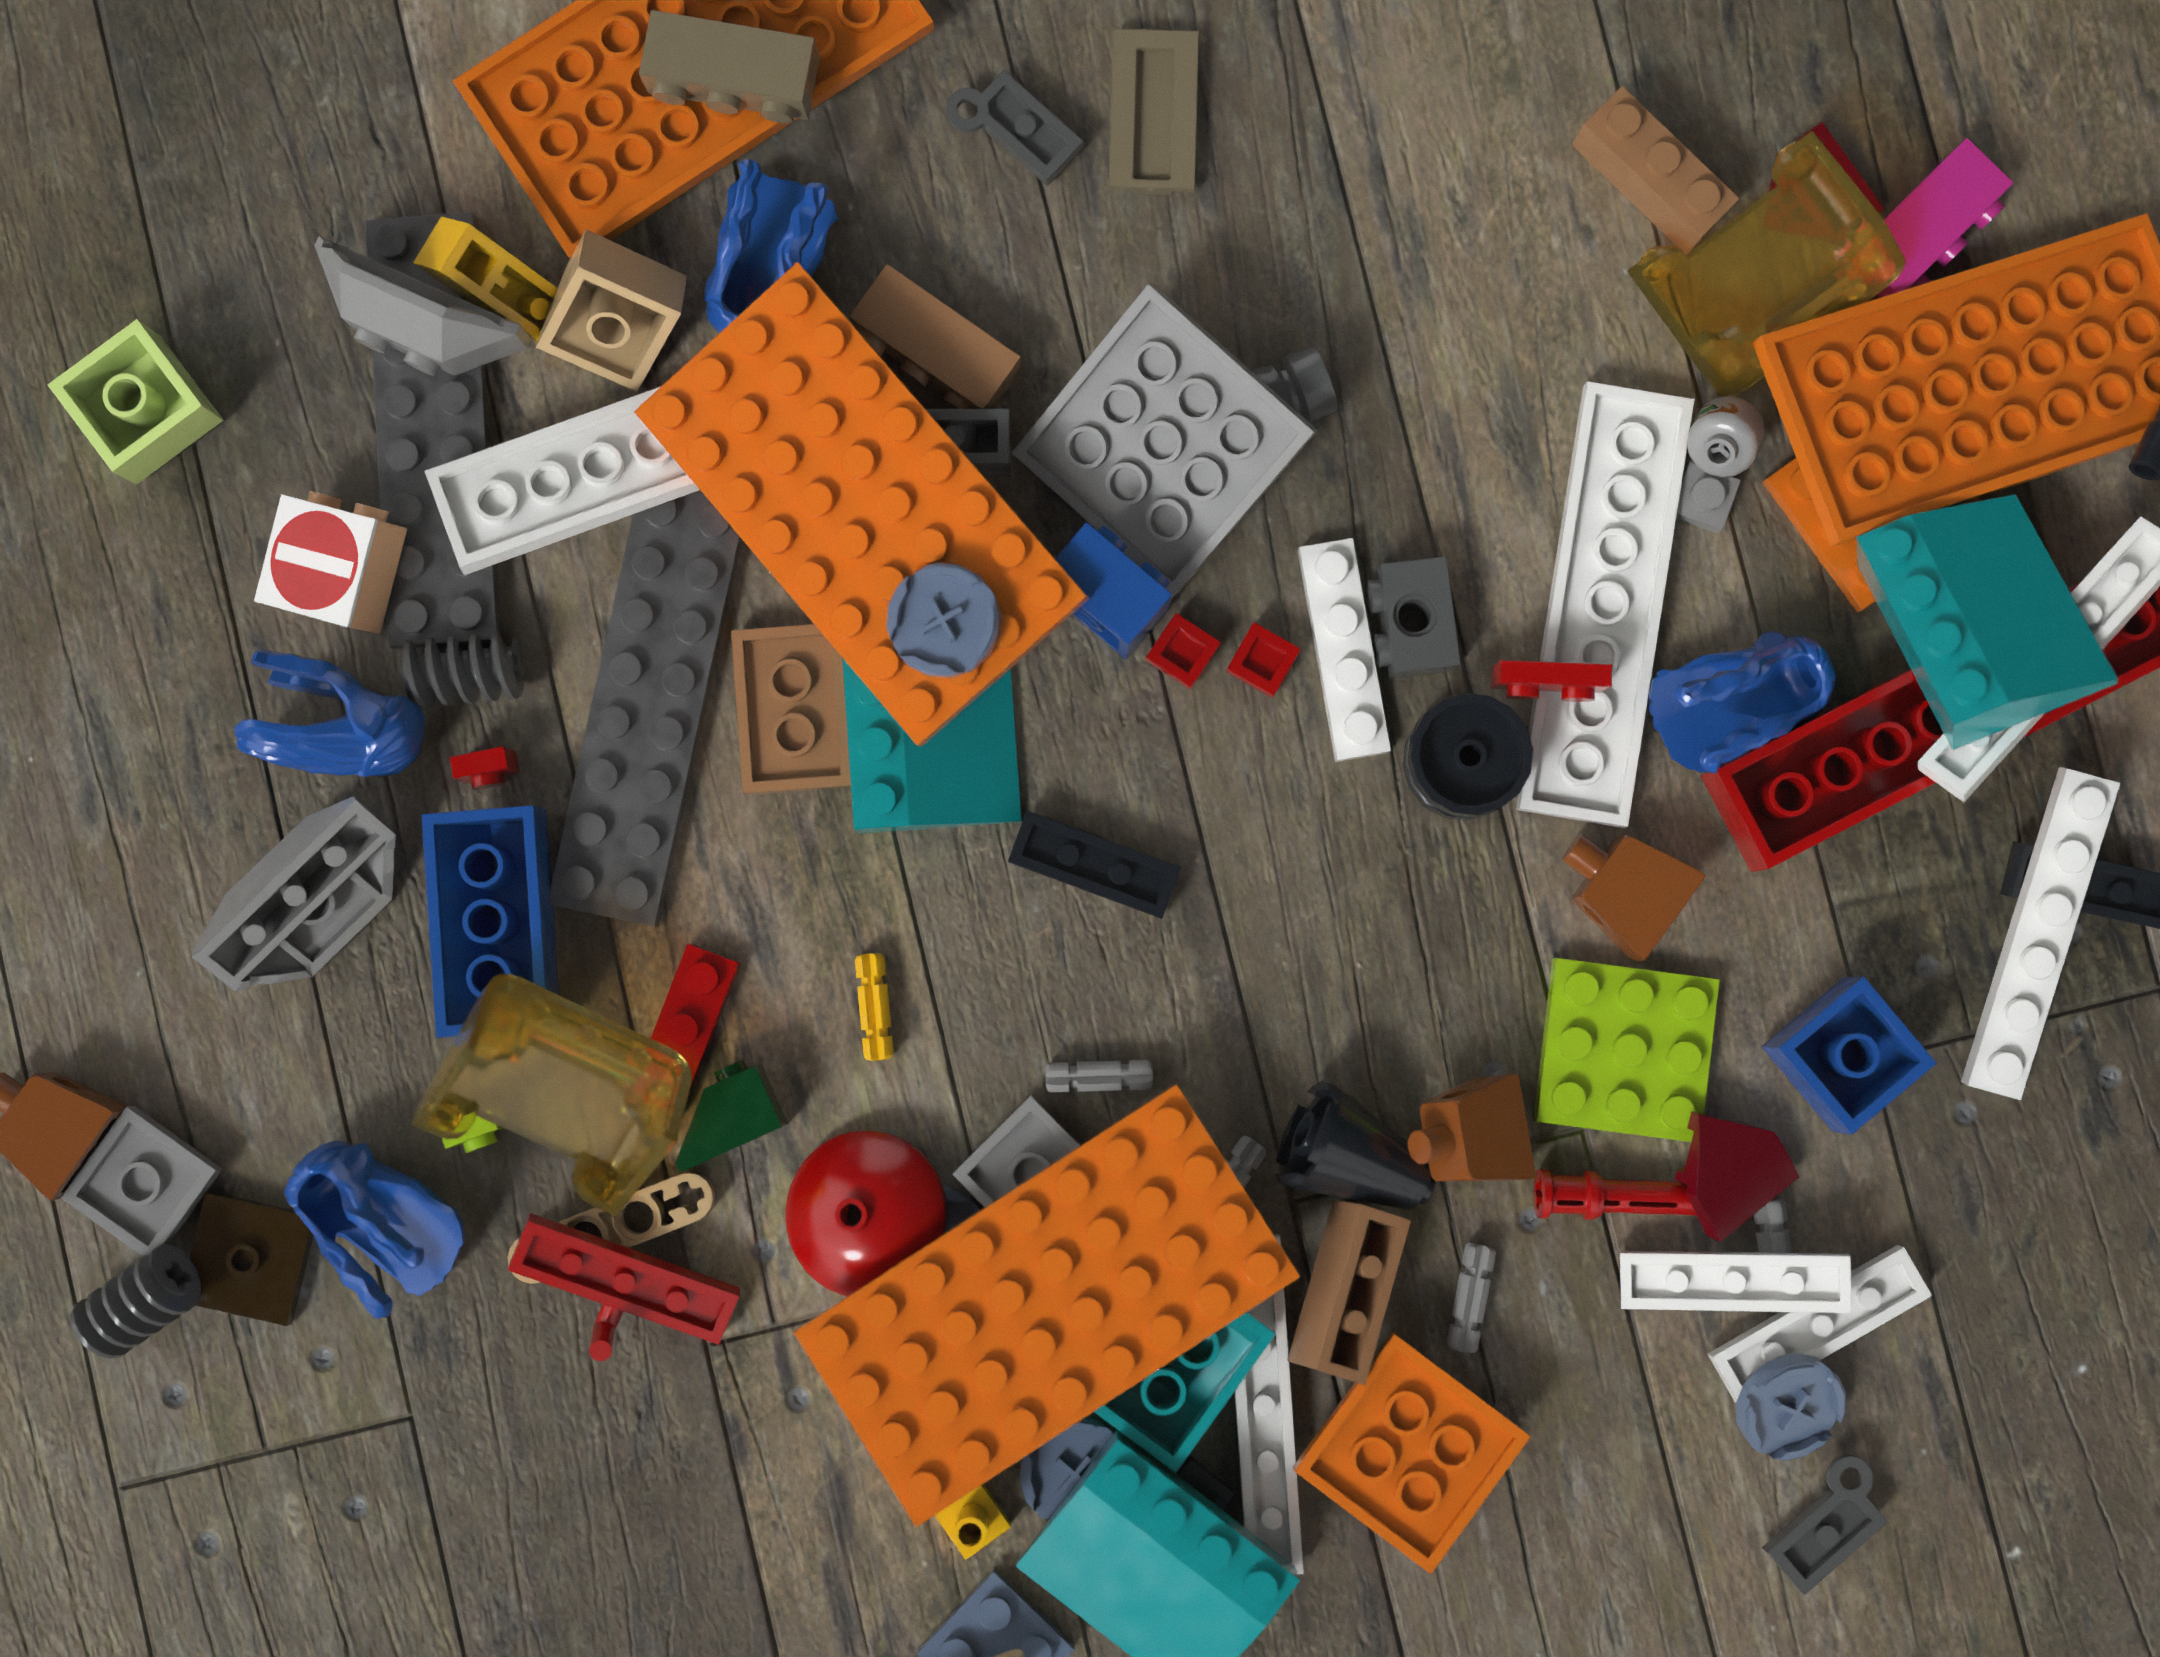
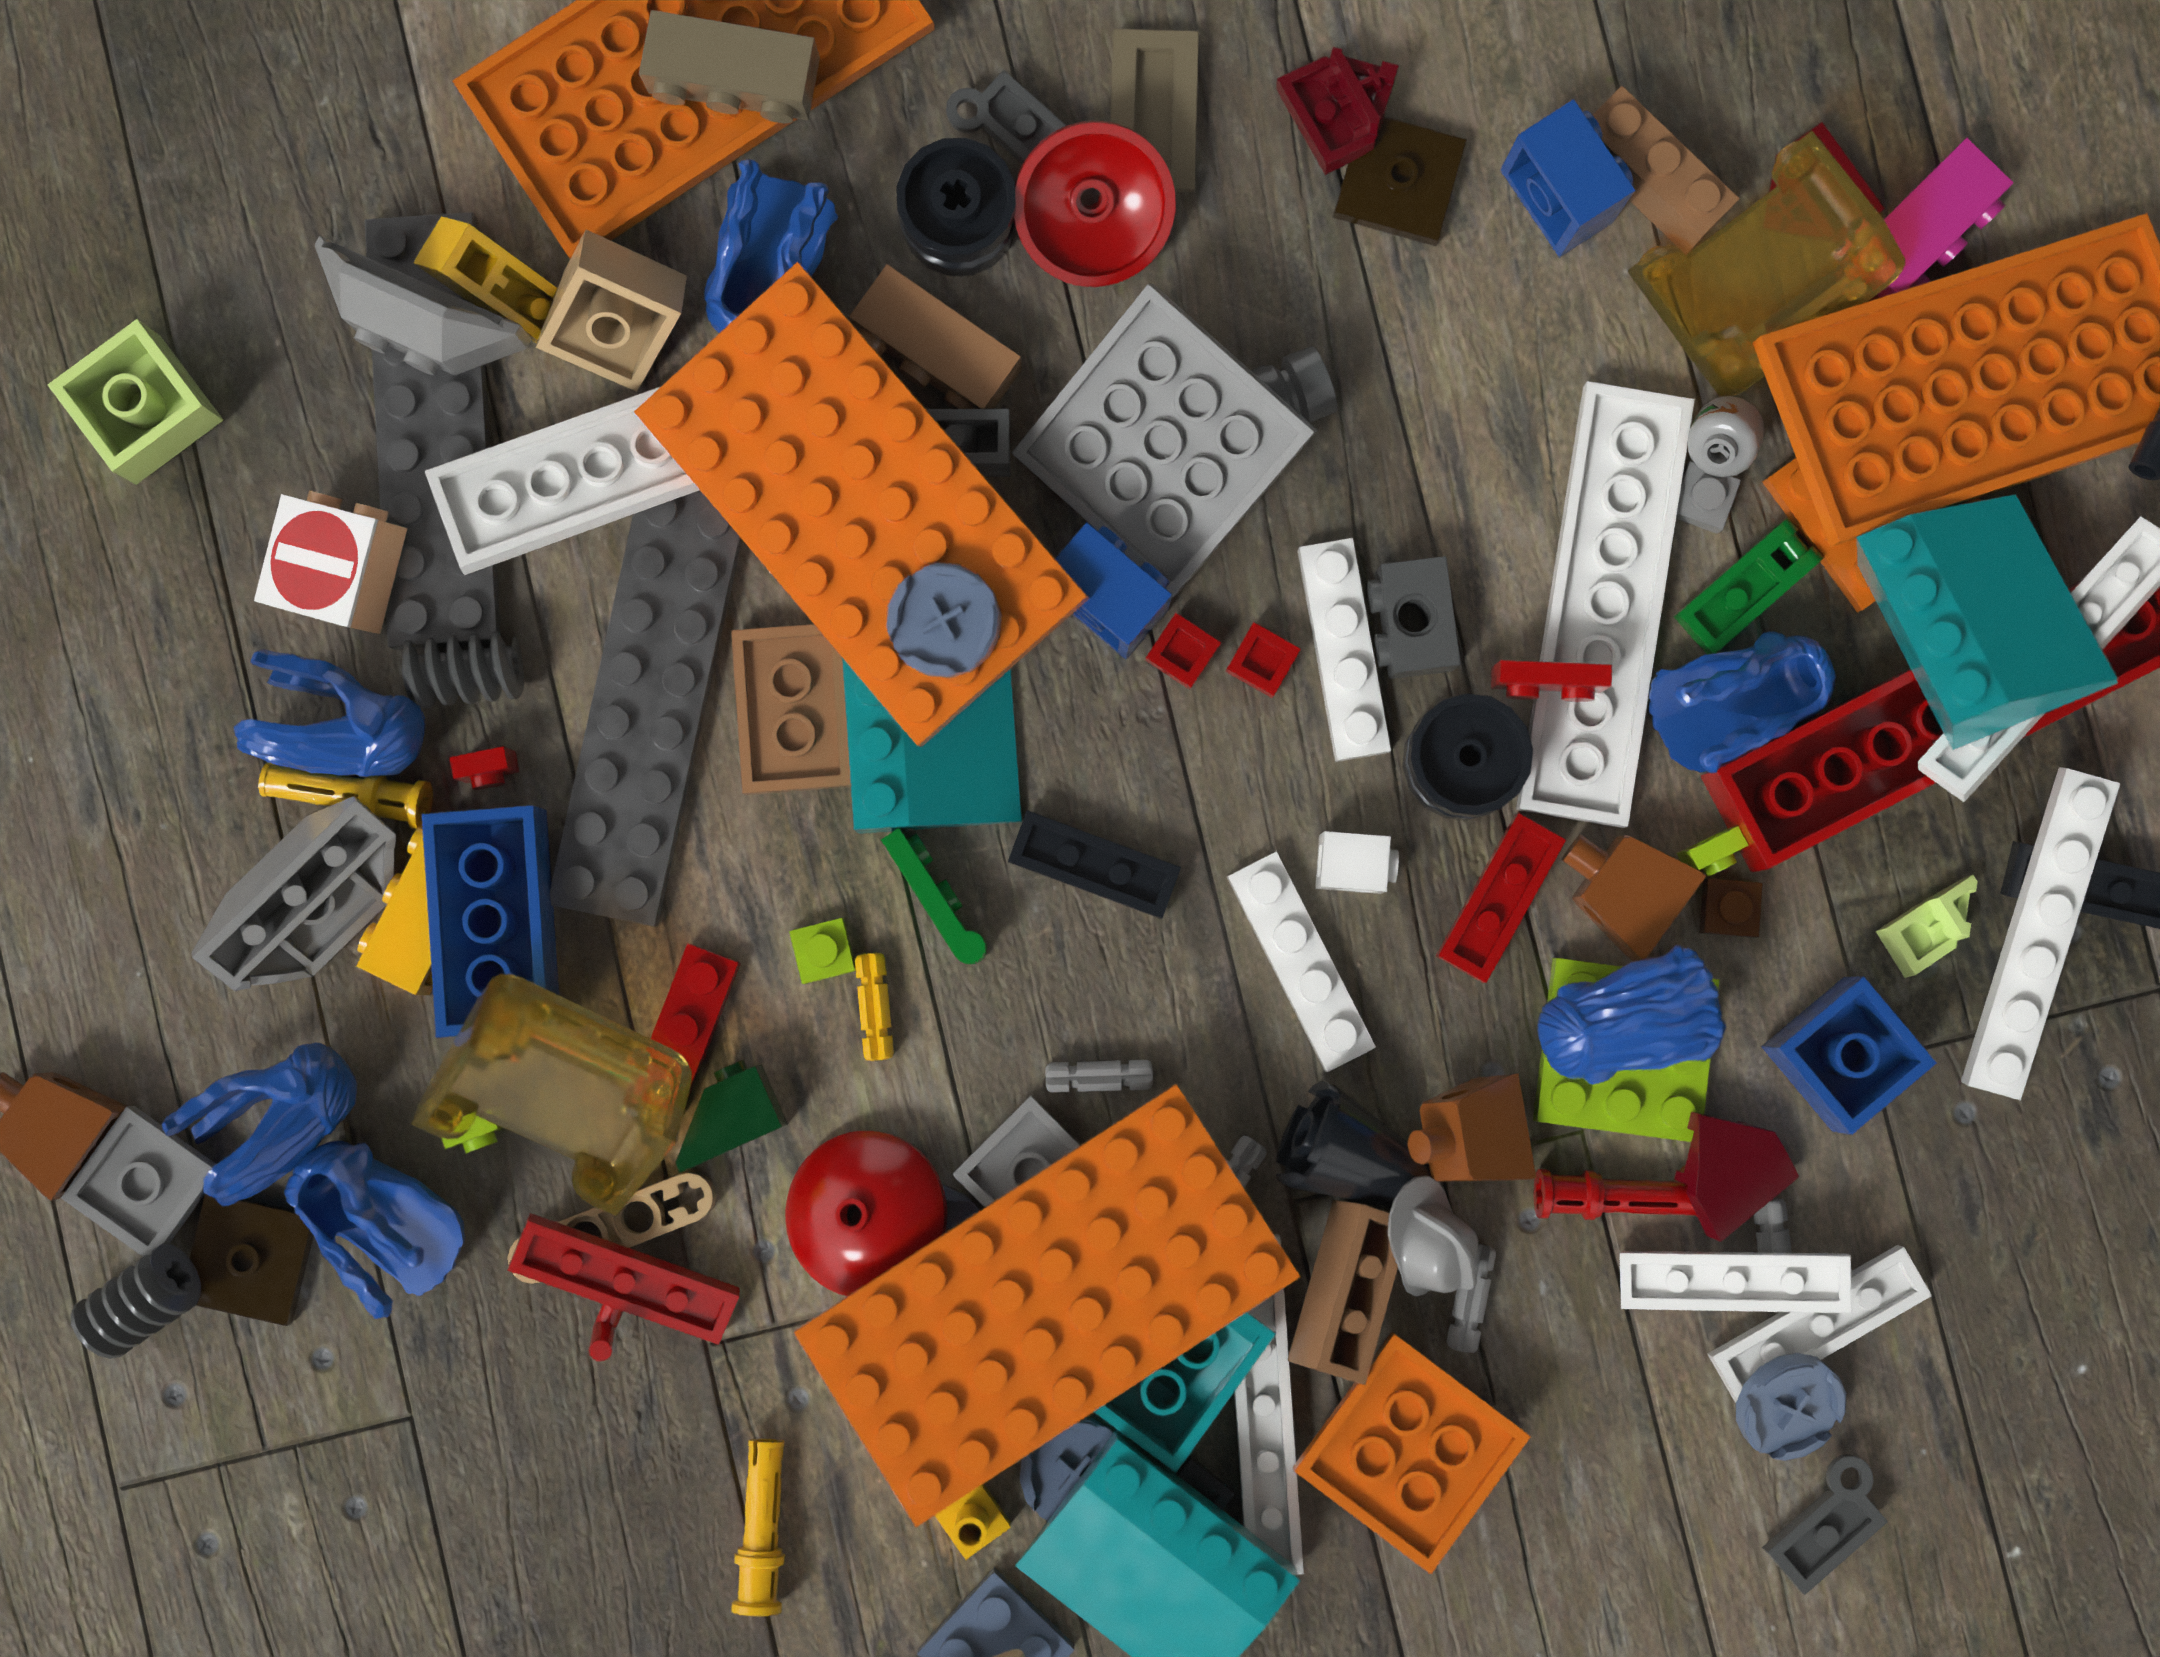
none -> blue hair [162,1043,358,1206]
none -> yellow pin [258,763,433,829]
none -> yellow slope [356,824,433,995]
none -> yellow pin [731,1438,785,1616]
none -> lime plate [789,918,856,984]
none -> green plate [881,828,987,964]
none -> black wheel [896,138,1017,276]
none -> red dish [1014,120,1176,287]
none -> white plate [1227,851,1376,1072]
none -> dark red slope [1276,47,1399,175]
none -> white brick [1315,831,1399,894]
none -> dark brown plate [1333,116,1467,246]
none -> light grey piece [1388,1176,1478,1296]
none -> red plate [1436,813,1566,983]
none -> blue brick [1500,99,1636,258]
none -> blue hair [1537,945,1726,1084]
none -> green plate [1673,517,1824,655]
none -> lime plate [1676,826,1749,876]
none -> reddish brown plate [1699,878,1763,938]
none -> yellowish green slope [1876,875,1978,978]

